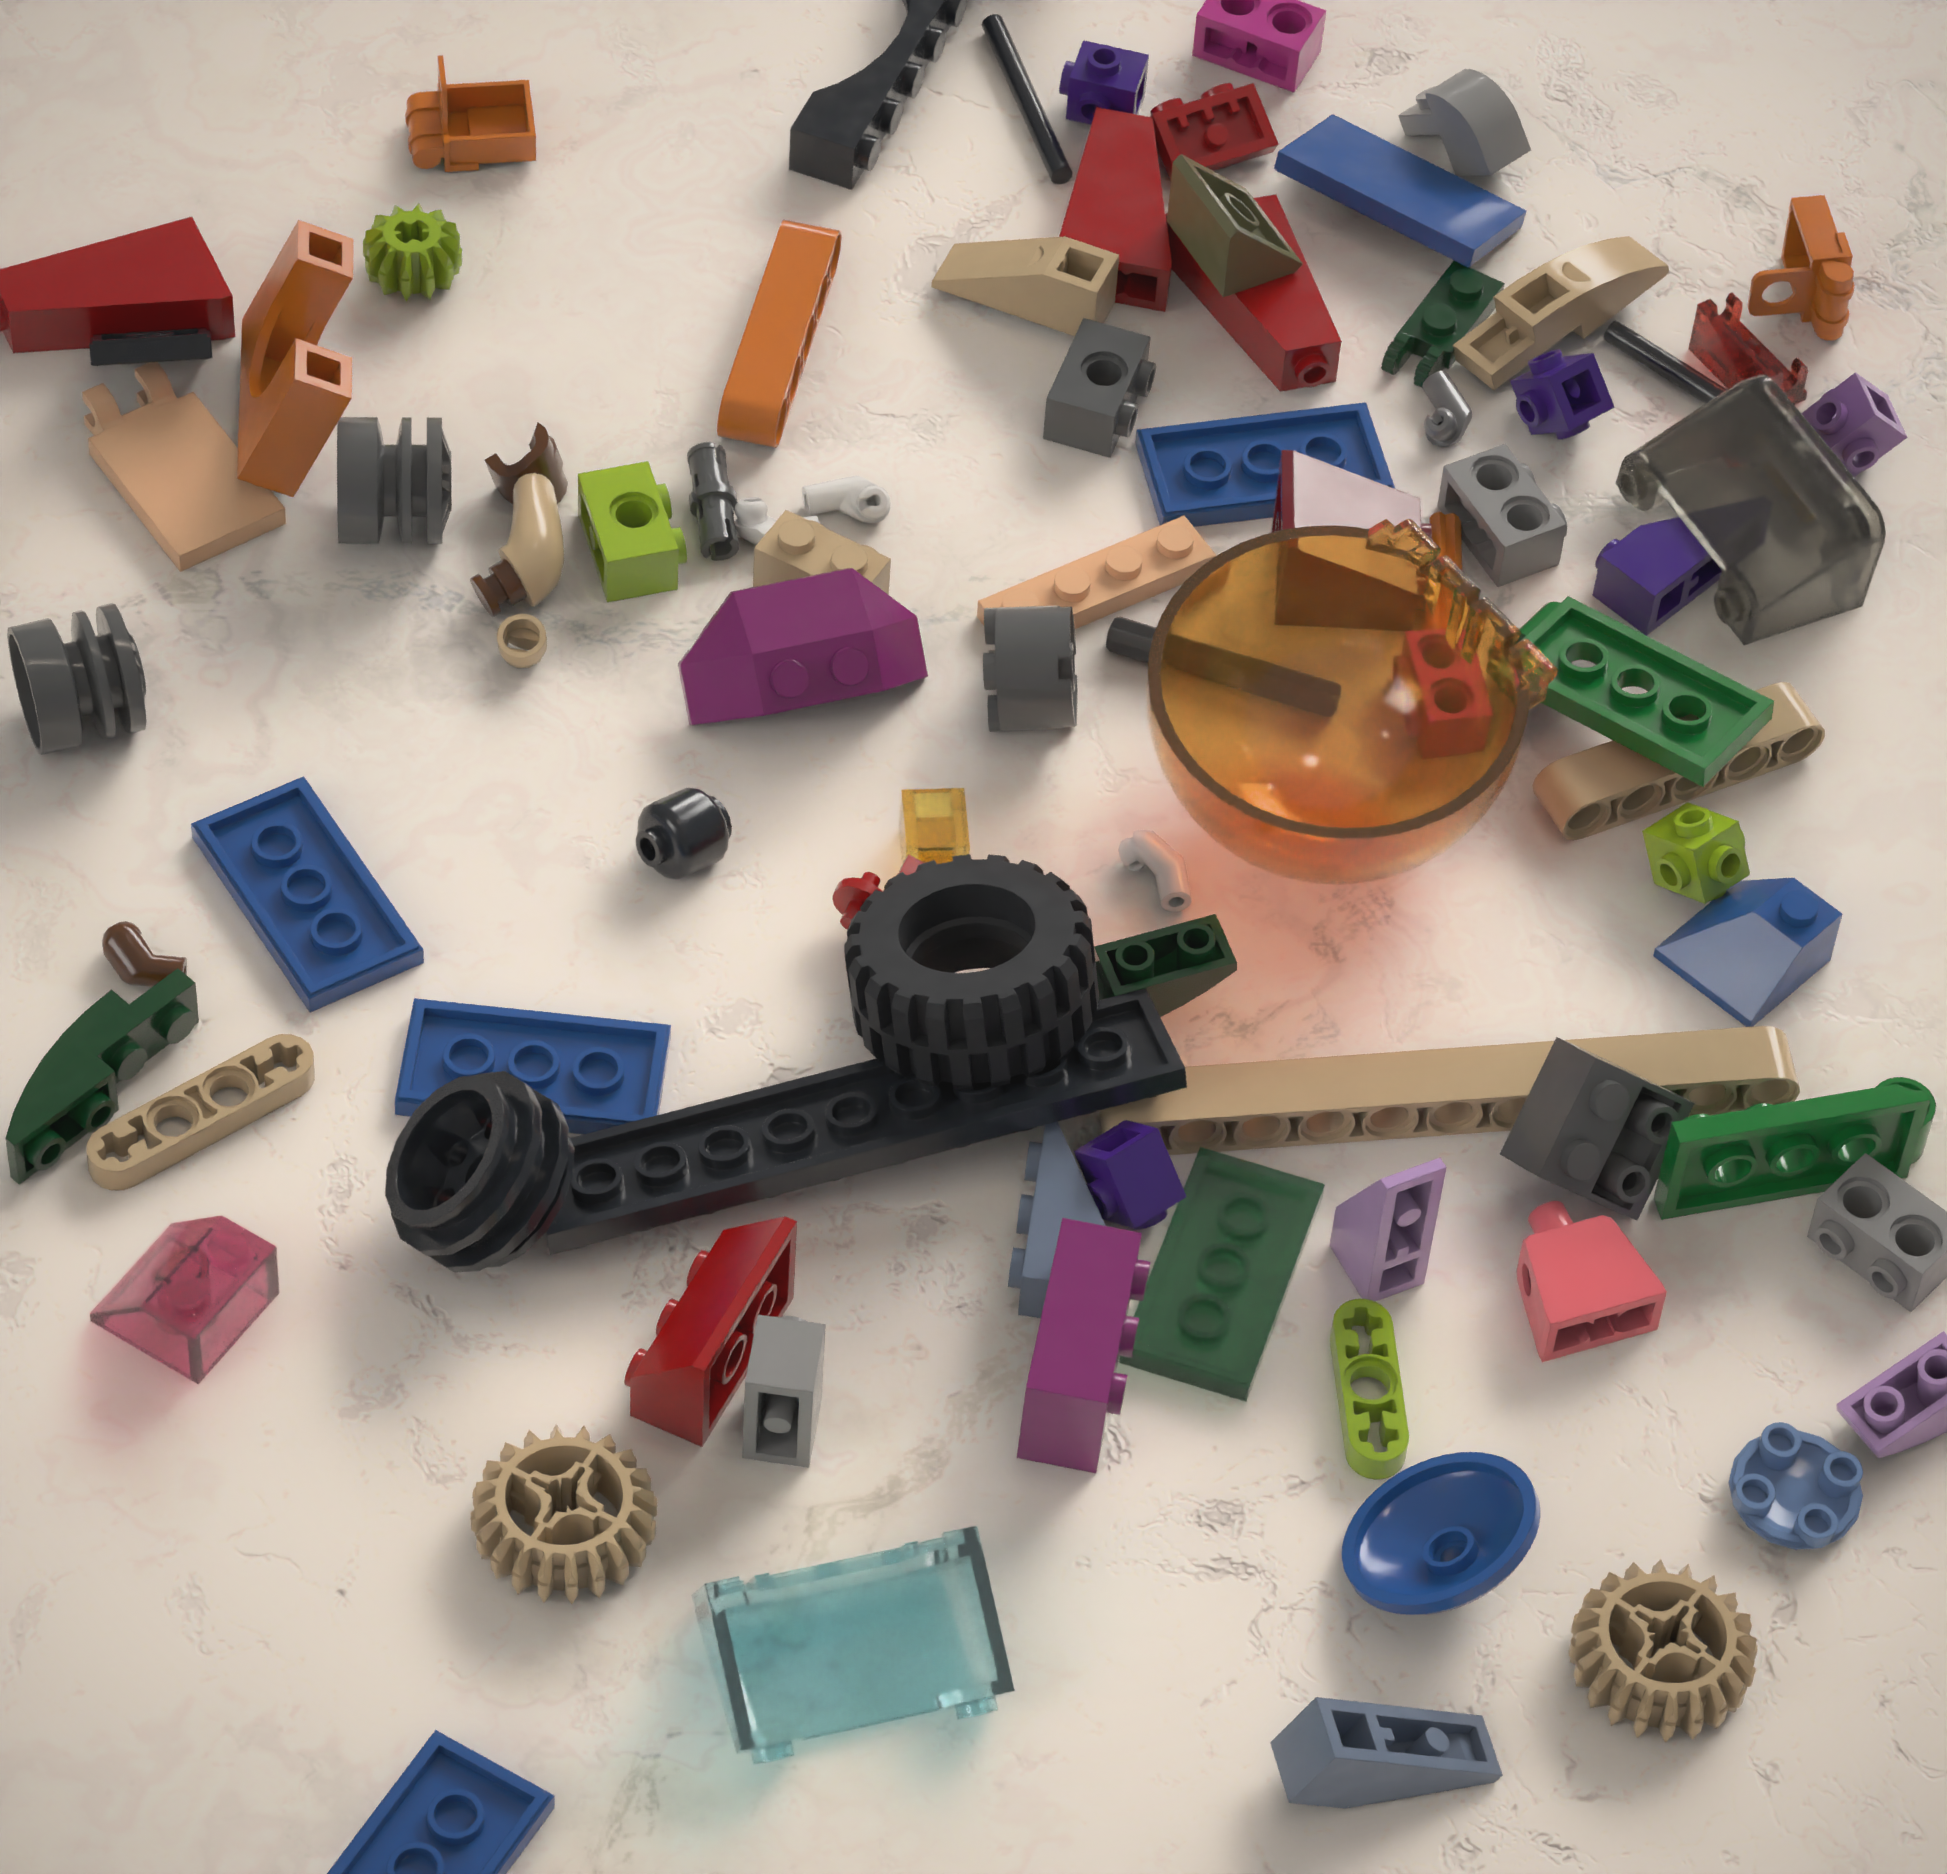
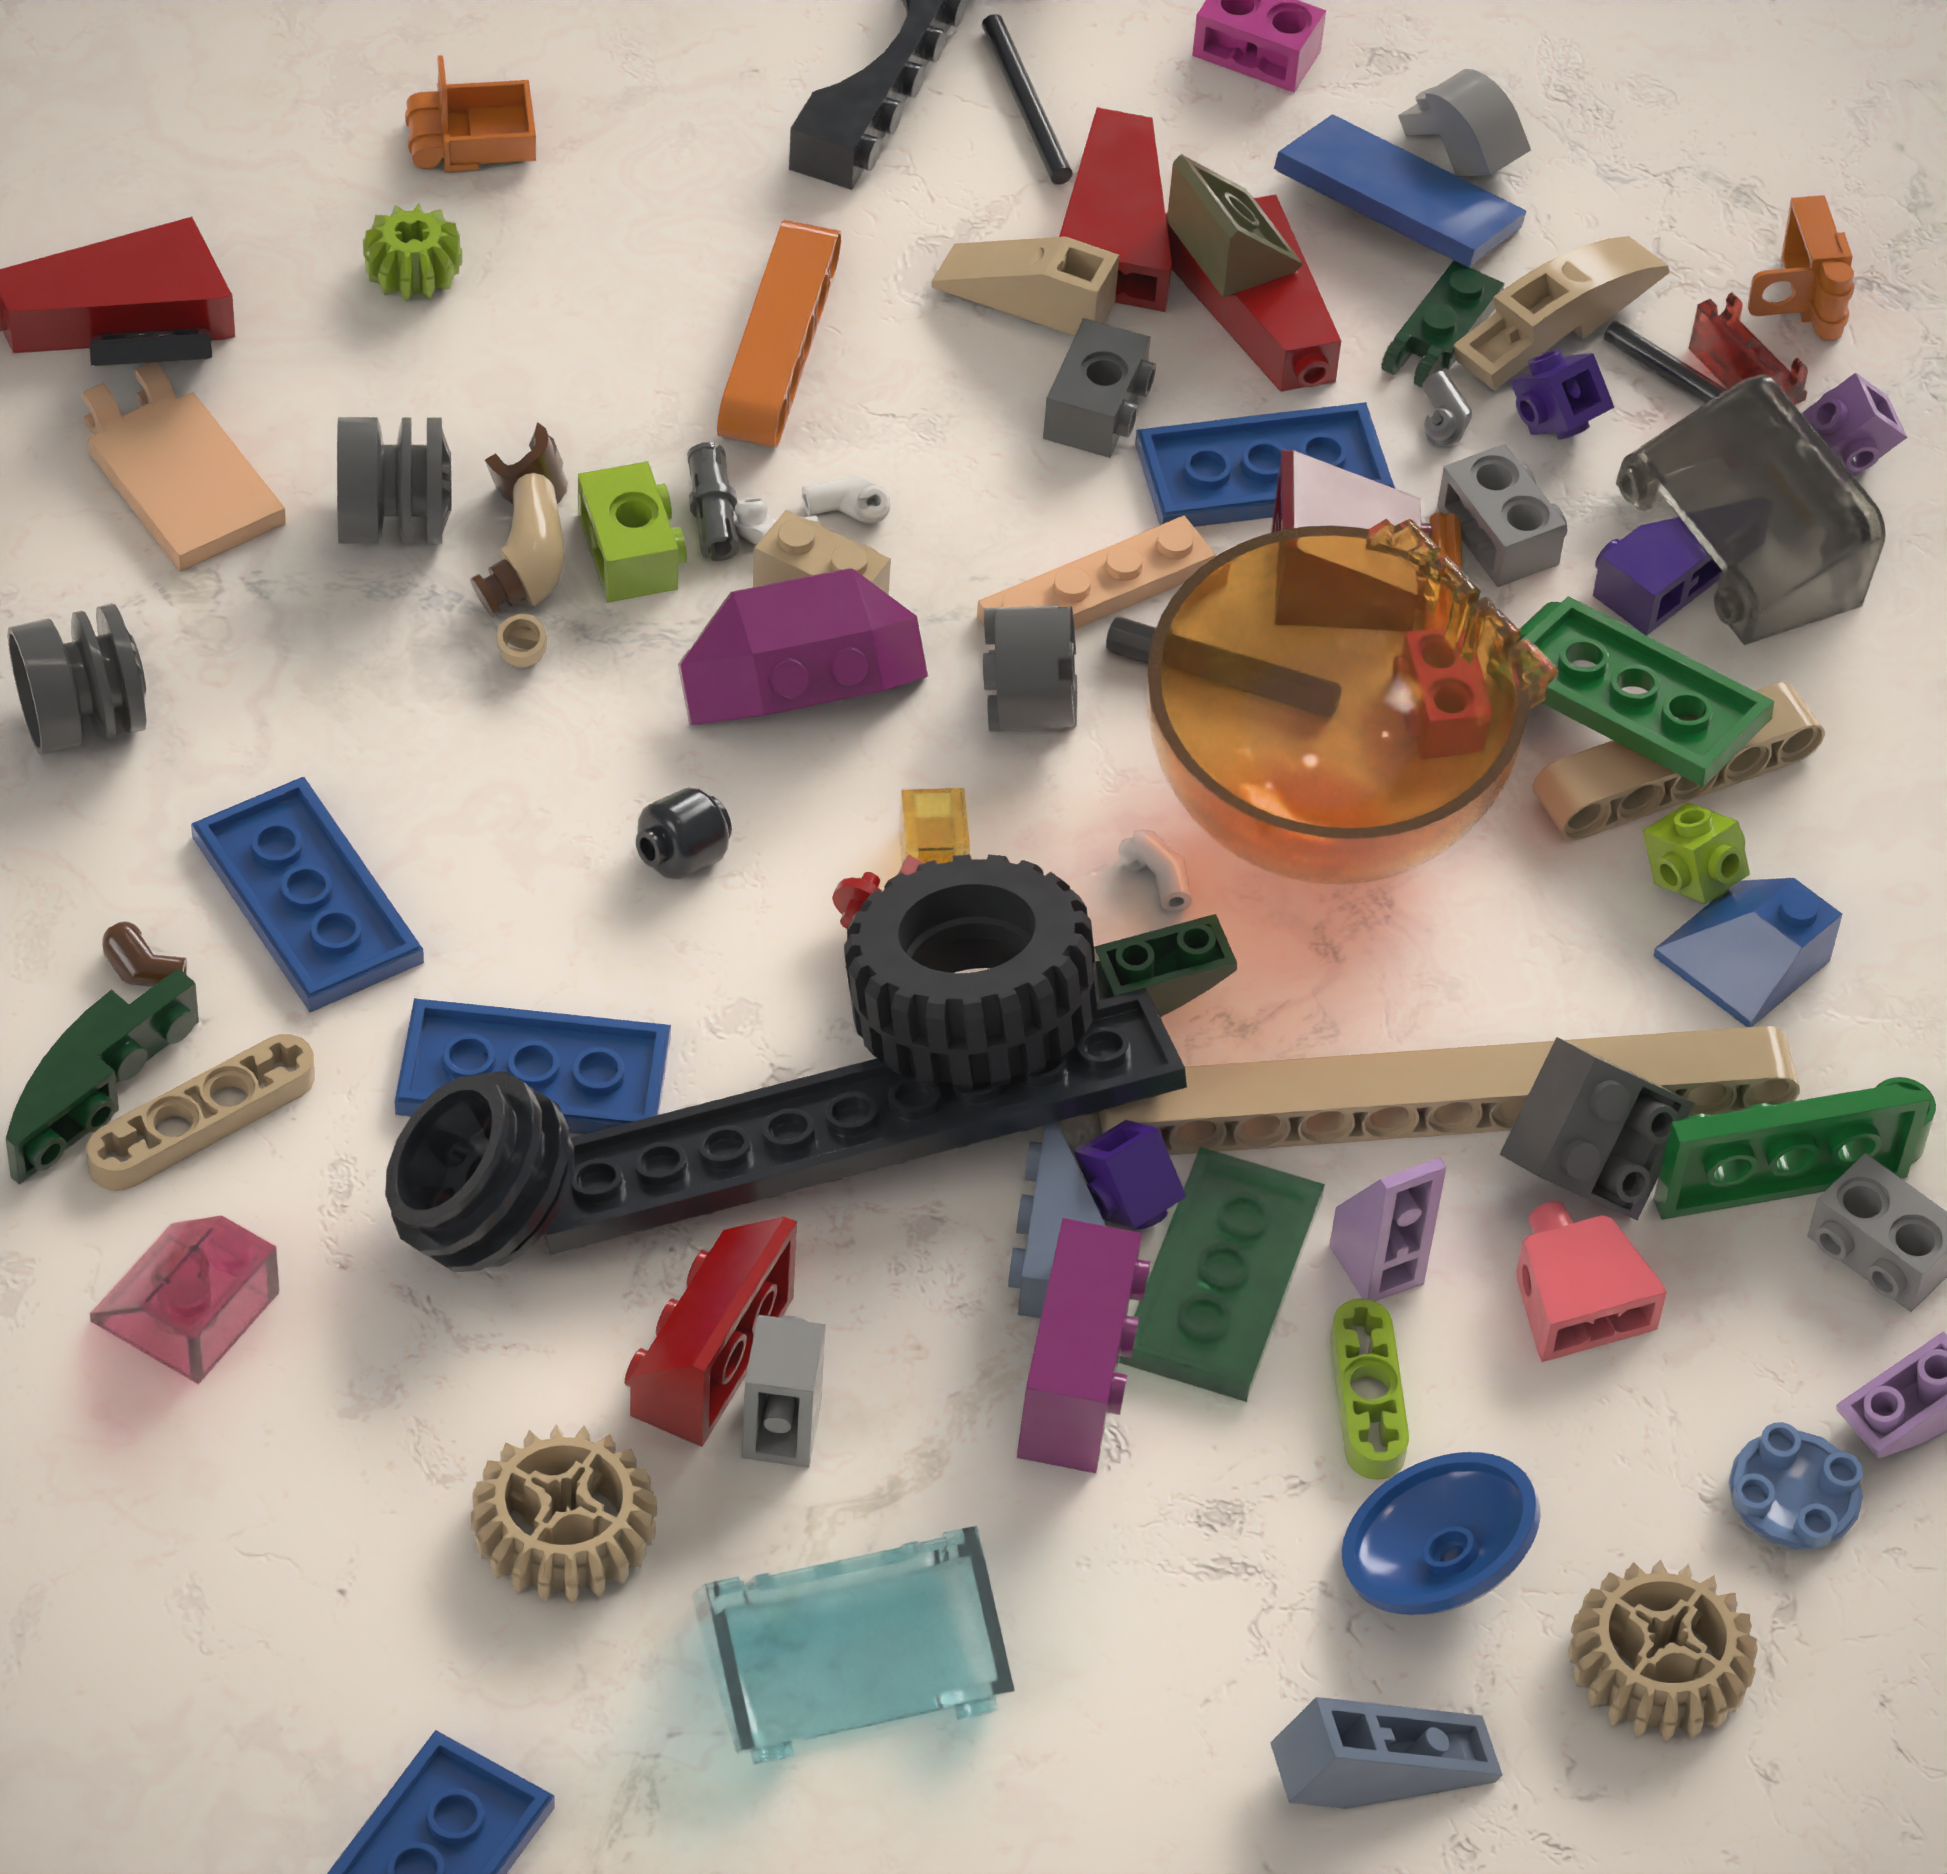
orange arch [237,220,354,497] -> none
dark purple brick [1059,40,1149,125] -> none
red bracket [1150,83,1279,181] -> none

